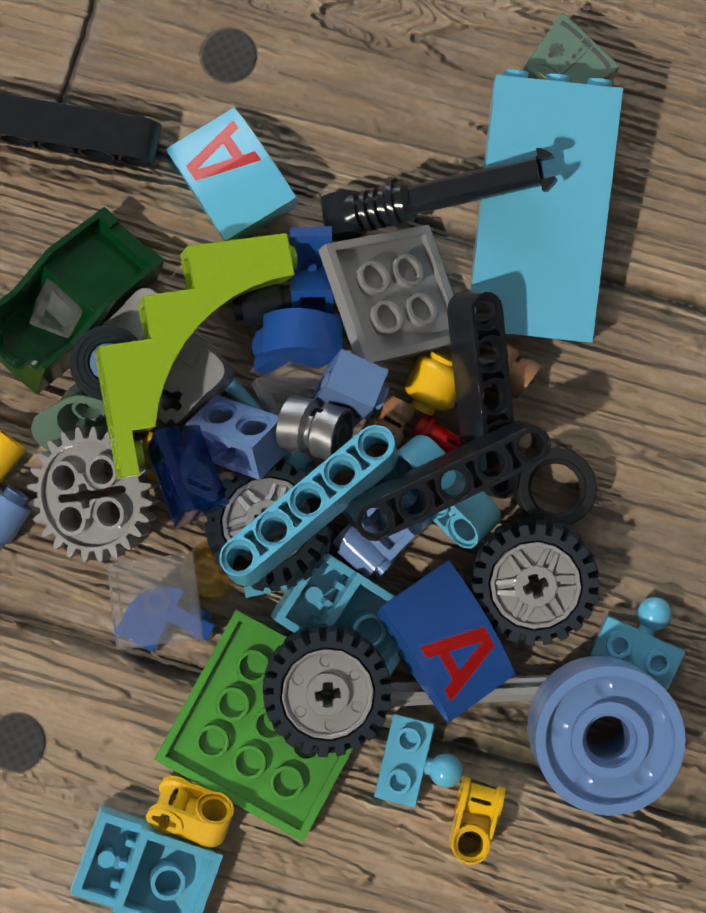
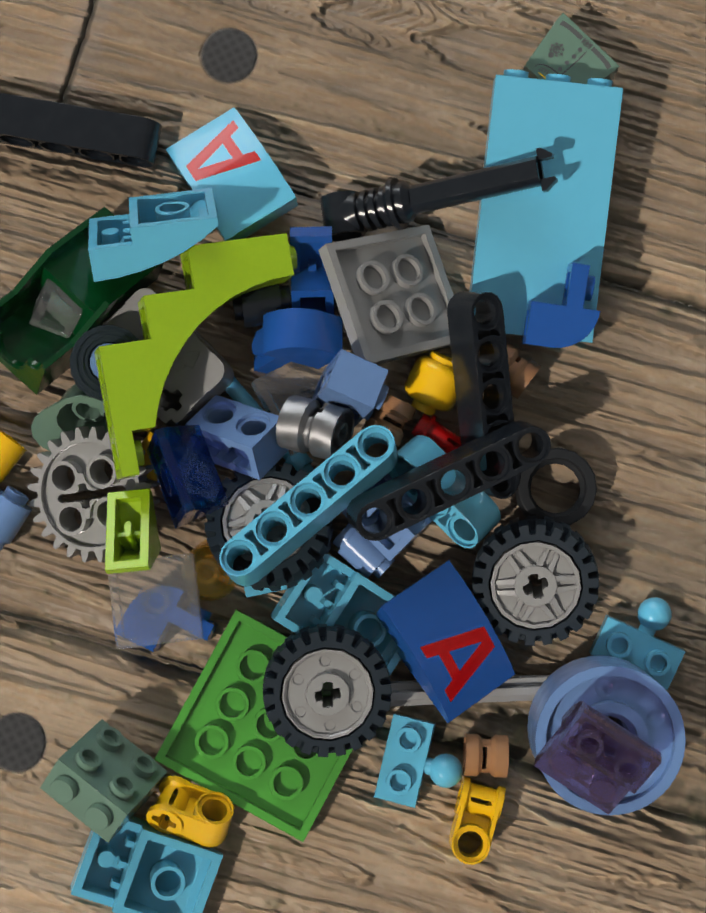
none -> sand green brick [40,719,168,843]
none -> medium azure slope [88,188,219,282]
none -> lime slope [105,488,161,574]
none -> medium nougat wheel [463,733,509,778]
none -> blue brick [521,263,600,348]
none -> clear purple brick [534,701,662,815]

